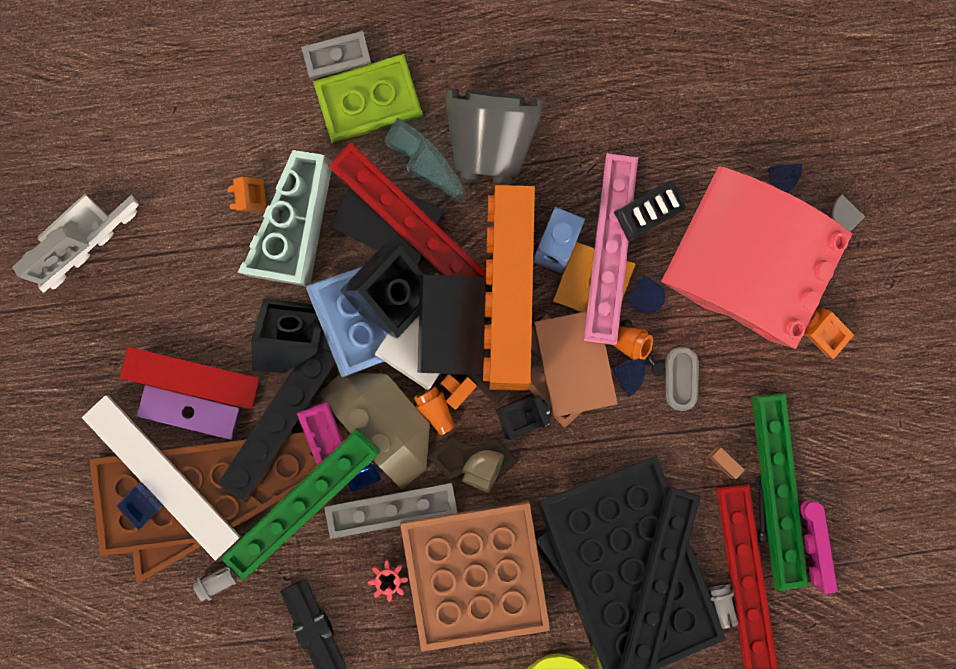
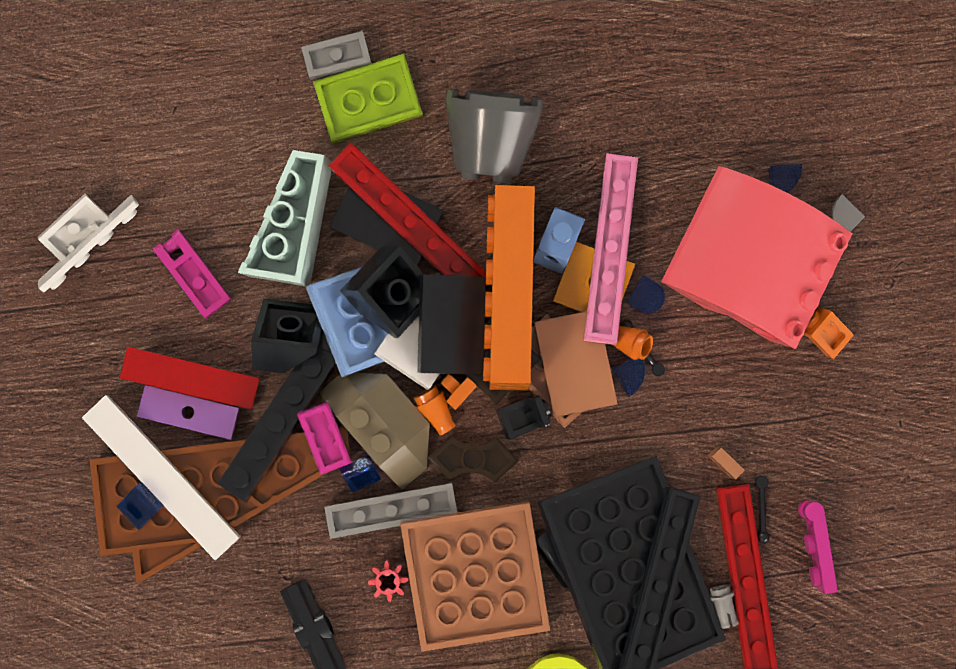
light grey bracket [12,220,90,285] -> none
light grey pin [193,565,237,601] -> none
green tile [220,427,381,581] -> none
orange tile [228,177,267,213] -> none
clear light blue slope [384,117,466,203] -> none
dark tan piece [462,450,504,494] -> none
black slope [614,181,686,241] -> none
light grey tile [665,347,699,411] -> none
green tile [752,393,809,591] -> none
none -> dark pink plate [153,229,232,319]

